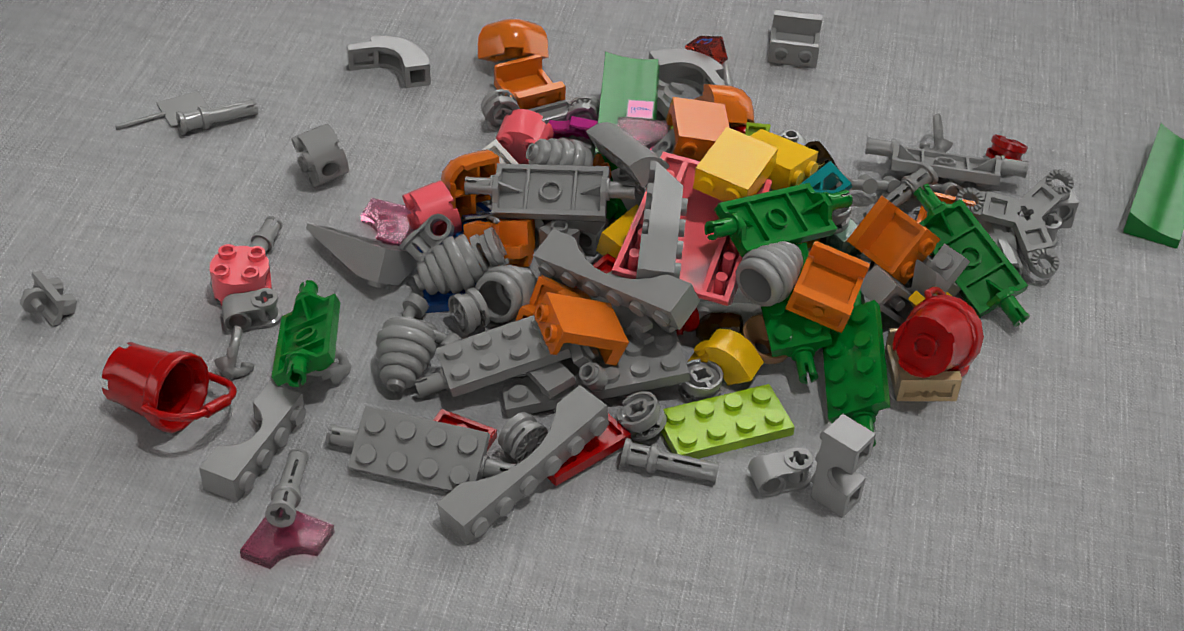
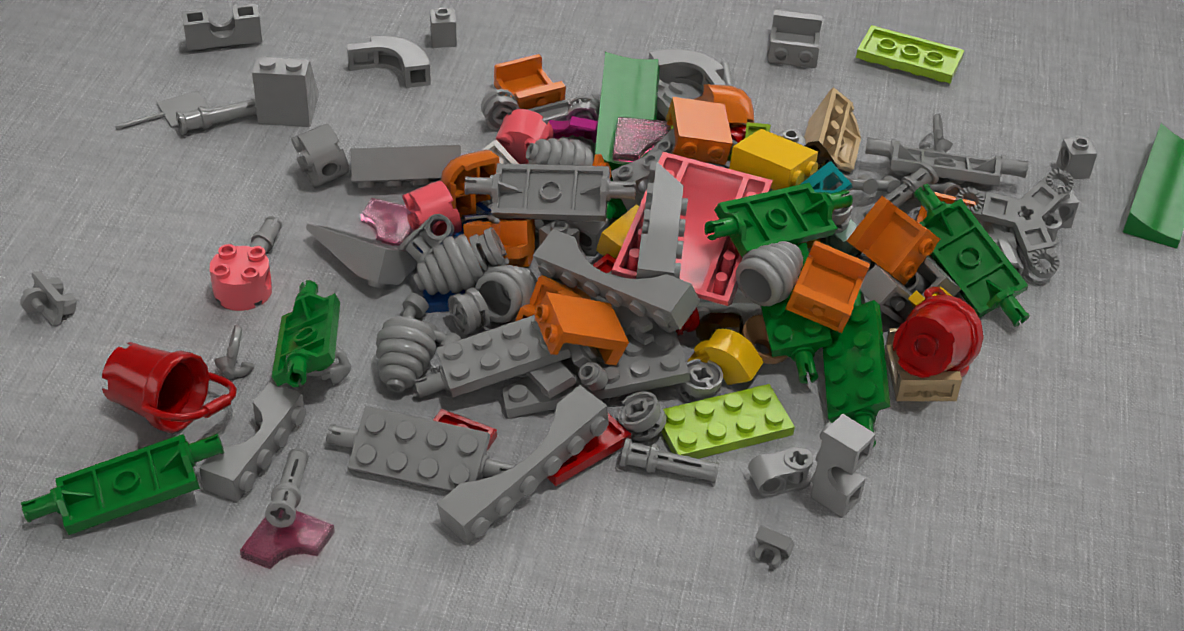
light grey piece [222,288,282,332] -> none
orange brick [478,19,549,63] -> none
light grey wheel [498,412,548,463] -> none
light grey brick [586,122,670,187] -> none
bright pink tile [626,99,654,126] -> none
clear red brick [685,36,728,64] -> none
yellow brick [693,127,778,202] -> none
light grey slope [911,244,970,297] -> none
red wheel [985,134,1028,161] -> none
none -> green plate [21,433,225,535]
none -> light grey arch [181,3,263,50]
none -> light grey slope [252,57,319,127]
none -> light grey wedge [350,145,461,189]
none -> light grey brick [430,7,457,48]
none -> light grey tile [755,525,795,568]
none -> tan wedge [804,87,861,172]
none -> lime plate [856,25,965,84]
none -> light grey brick [1056,137,1098,179]

